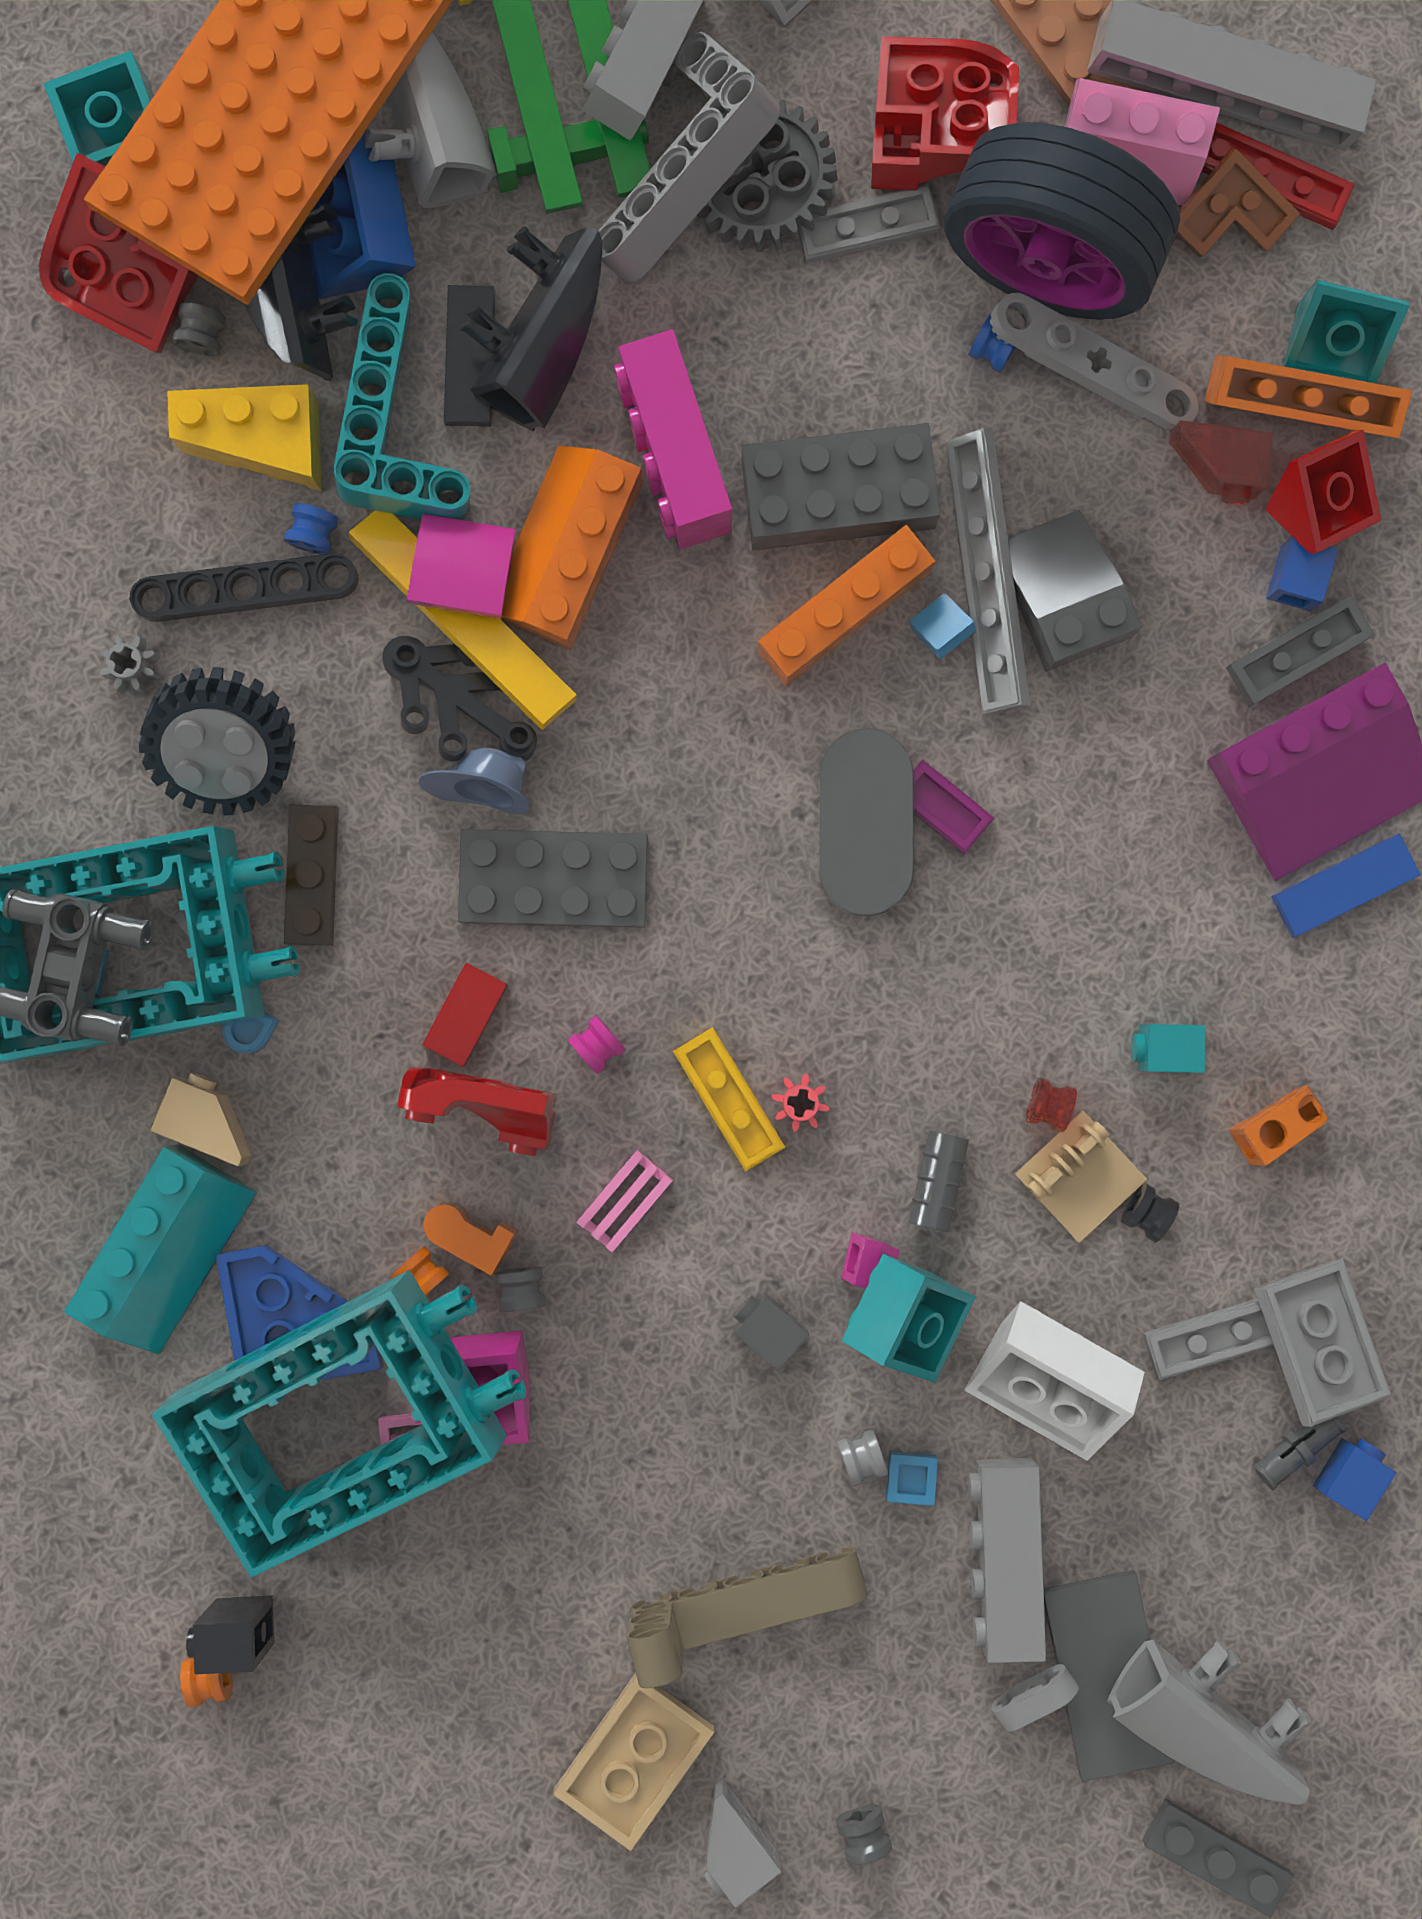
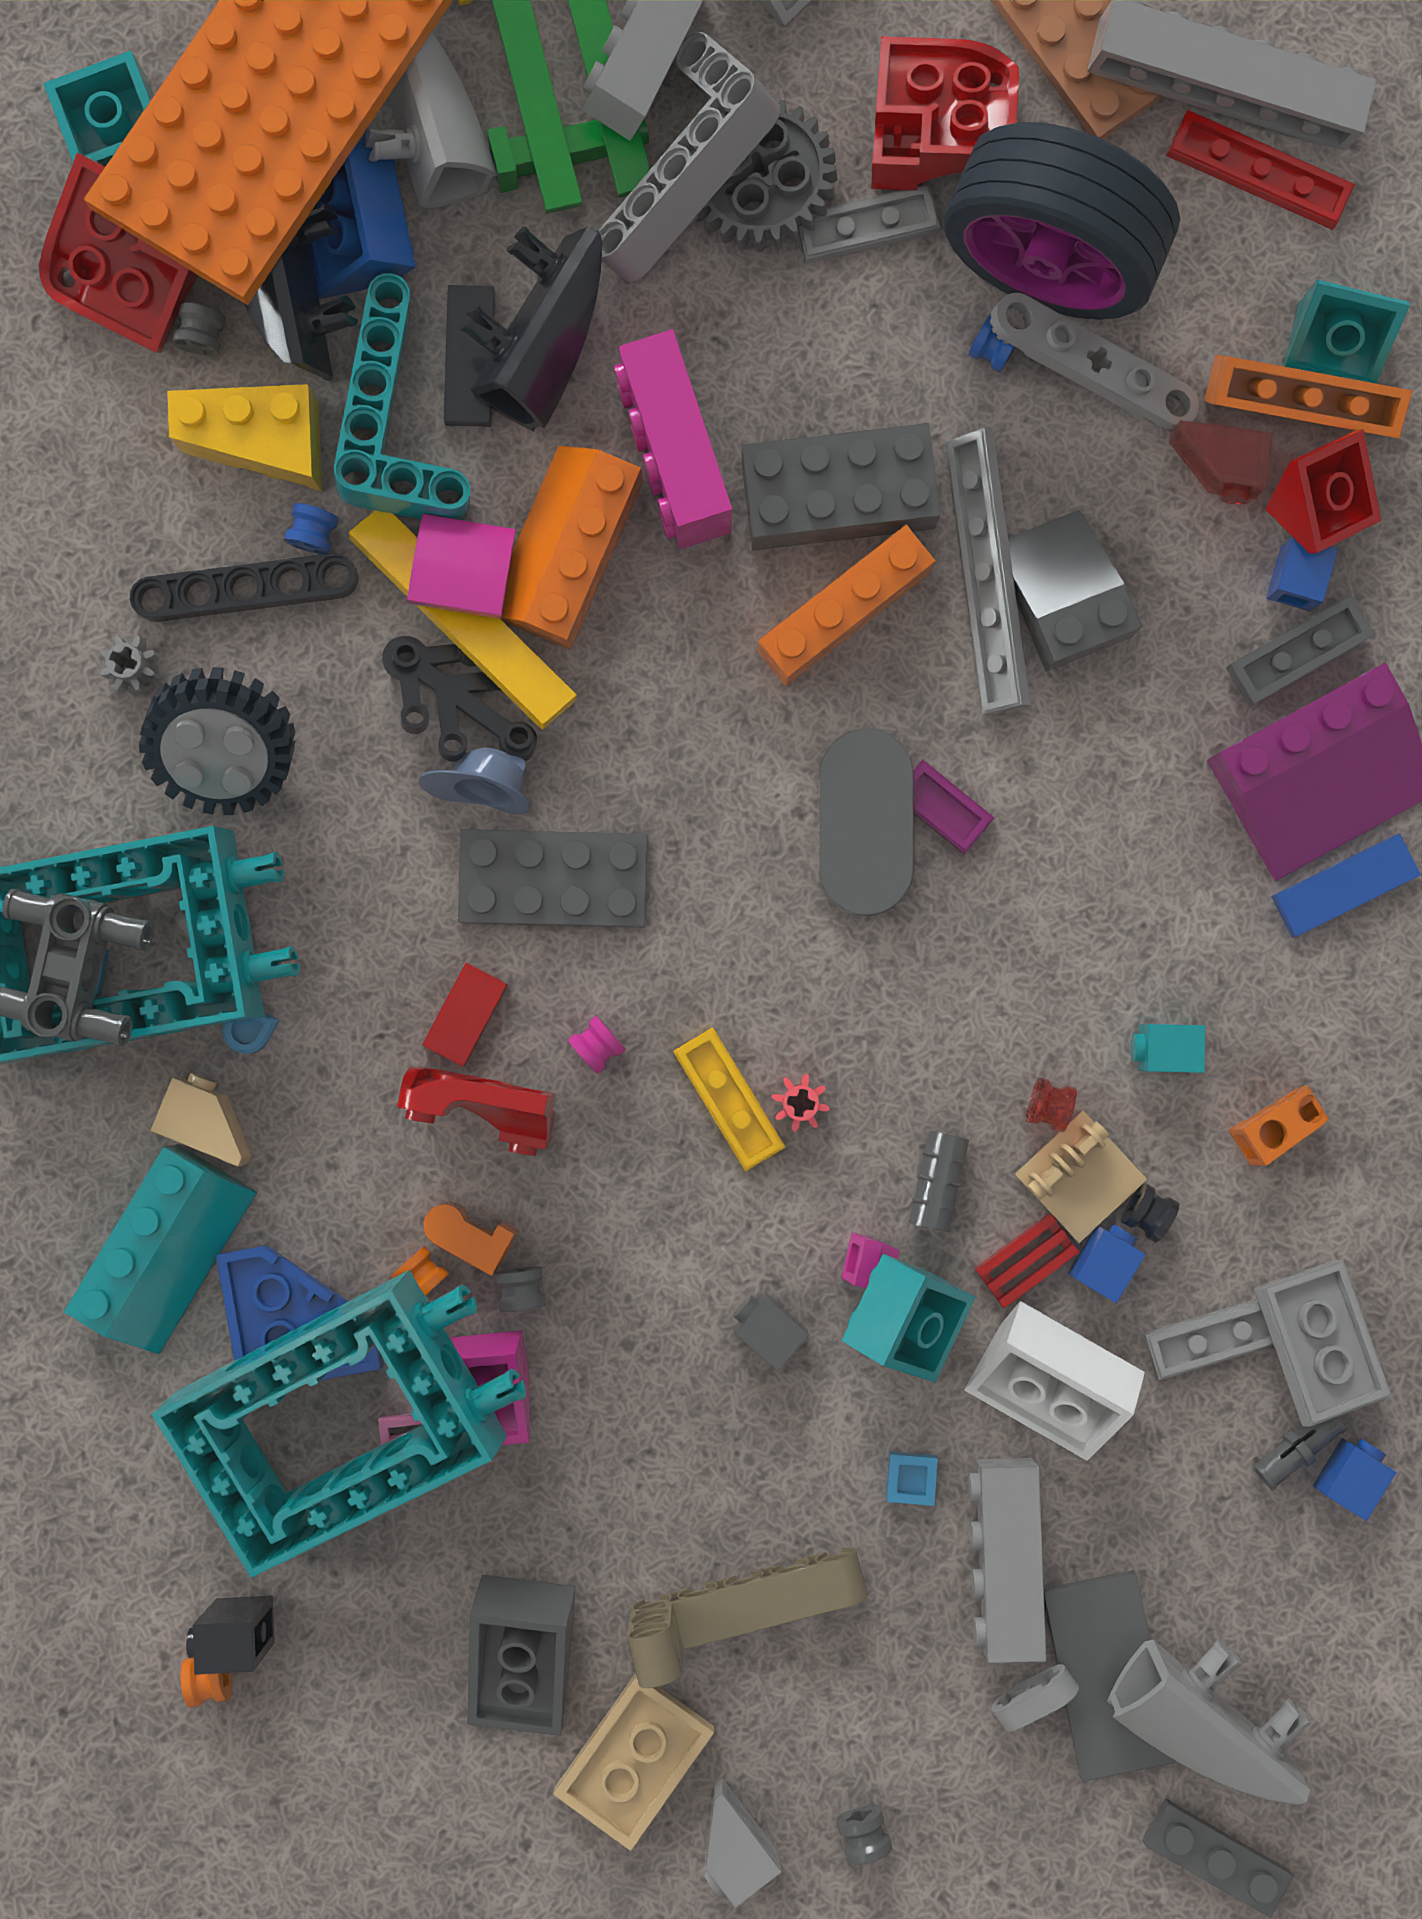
dark brown plate [284,804,338,946] -> none
bright pink tile [576,1149,673,1252] -> none
light grey wheel [837,1429,888,1487] -> none
dark azure tile [909,593,976,659] -> none
bright pink slope [1065,78,1220,206] -> none
dark orange plate [1176,149,1300,257] -> none
none -> dark grey slope [467,1575,576,1736]
none -> red tile [974,1213,1079,1308]
none -> blue brick [1068,1224,1146,1304]

